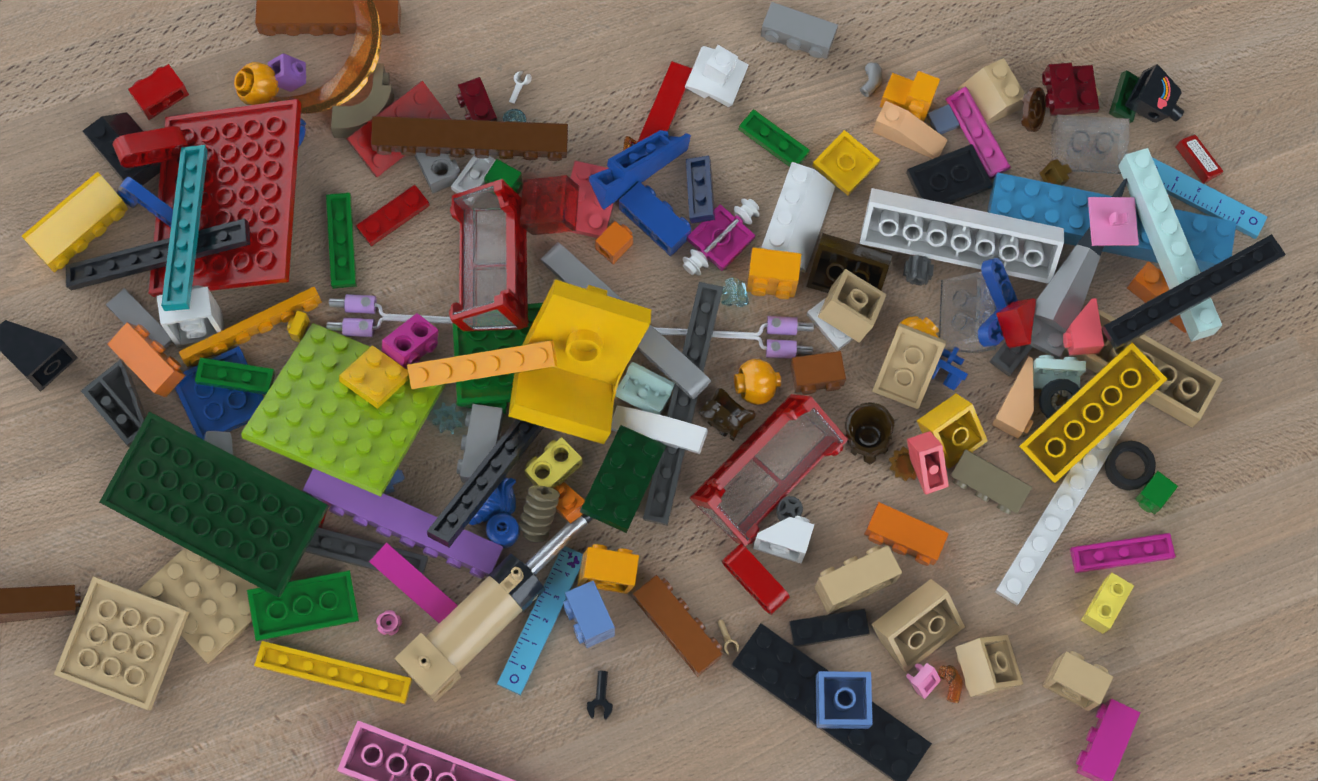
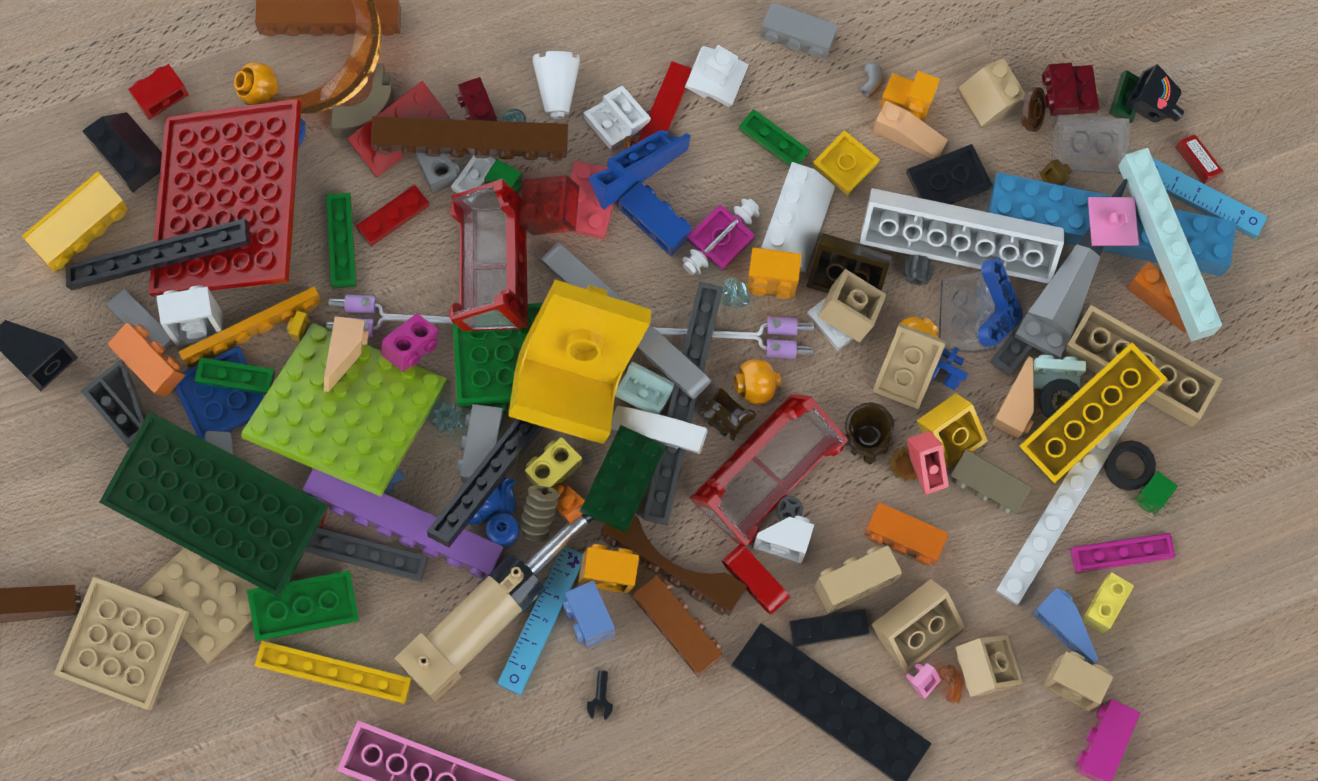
red beam [113,126,189,168] -> none
blue beam [117,177,173,227] -> none
teal plate [161,145,208,311] -> none
medium lavender brick [268,53,307,92] -> none
yellow plate [339,345,409,409] -> none
dark pink tile [369,542,458,623] -> none
bright pink plate [376,610,402,635] -> none
light orange plate [407,340,557,389] -> none
white hand [509,71,531,104] -> none
orange brick [595,221,633,264] -> none
dark blue plate [686,155,715,224] -> none
tan hand [718,619,739,655] -> none
dark orange brick [790,351,846,395] -> none
medium blue brick [816,671,873,729] -> none
sand blue tile [927,104,959,135] -> none
dark pink tile [945,86,1011,180] -> none
red slope [996,298,1036,348] -> none
coral slope [1063,298,1104,356] -> none
black plate [1102,234,1286,350] -> none
none -> light nougat slope [324,316,369,392]
none -> white cone [533,51,580,119]
none -> white slope [583,85,651,151]
none -> reddish brown arch [601,516,747,616]
none -> medium blue slope [1032,588,1098,665]

